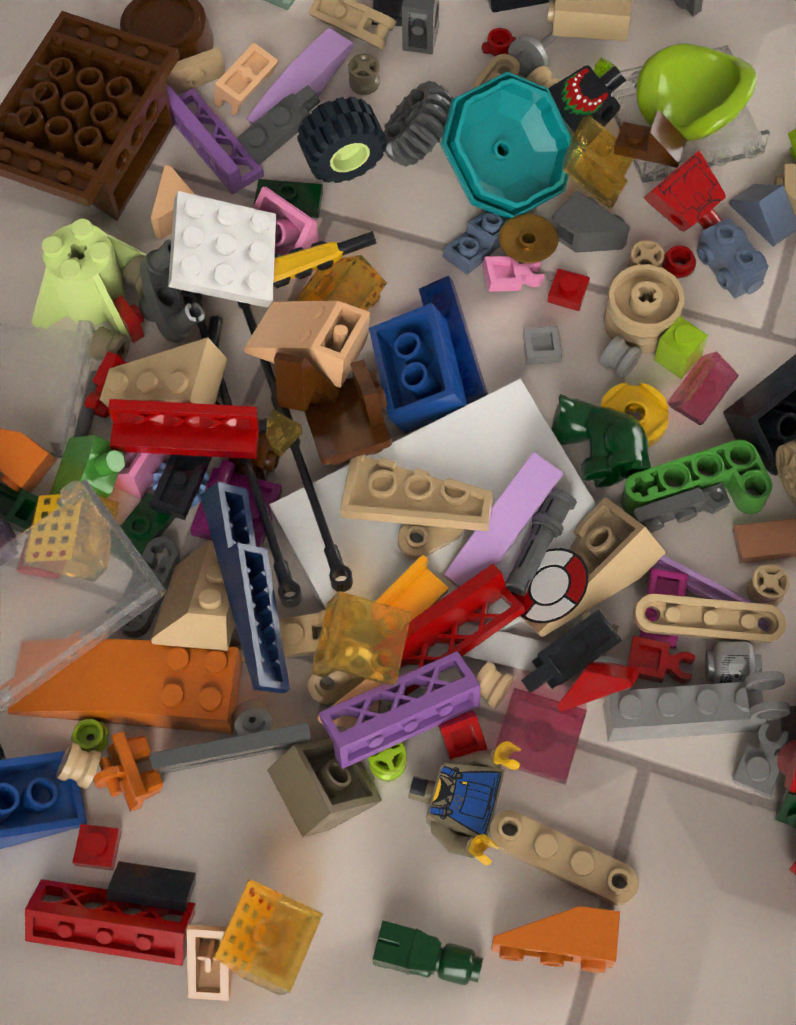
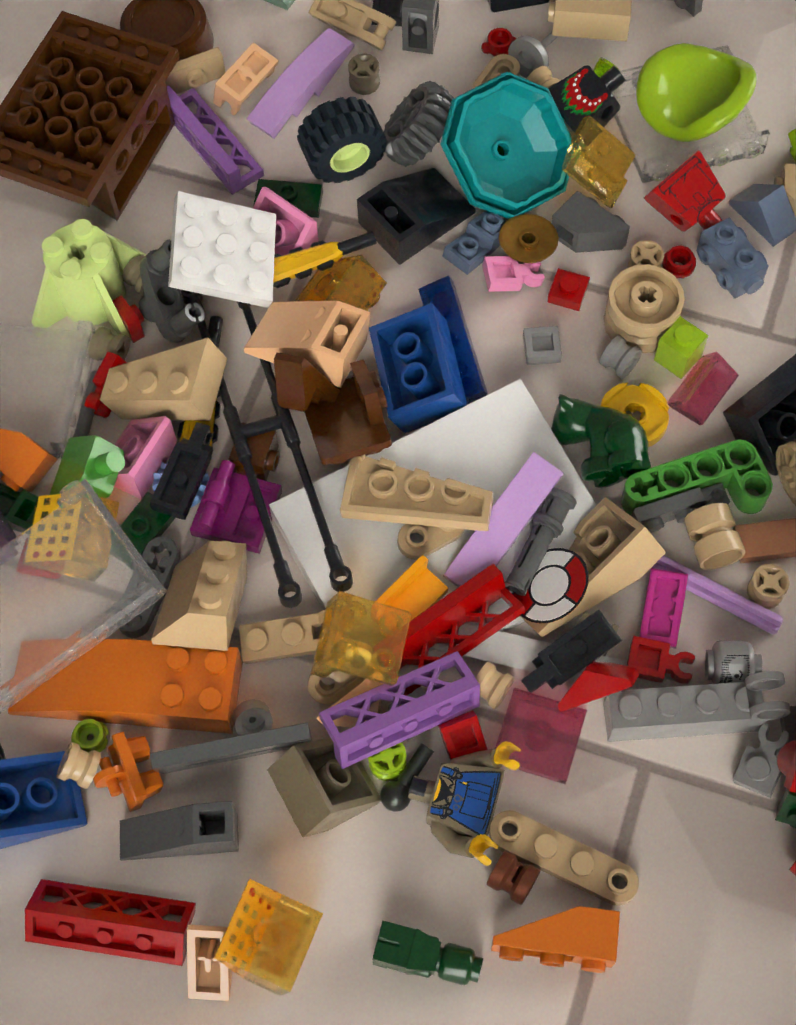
red plate [72,824,122,871] -> none
black tile [107,861,196,912] -> none
red fence [108,399,260,459] -> none
light nougat slope [151,165,195,239] -> none
dark blue slope [200,482,290,694] -> none
dark grey hinge [237,85,321,164] -> none
clear yellow tile [266,409,303,457] -> none
reddish brown slope [614,111,686,168] -> none
tan plate [633,594,786,644] -> none
none -> dark grey slope [120,801,239,861]
none -> black slope [357,168,476,265]
none -> pearl dark grey bar [380,743,434,812]
none -> copper wheel [486,850,541,905]
none -> tan wheel [684,503,746,570]

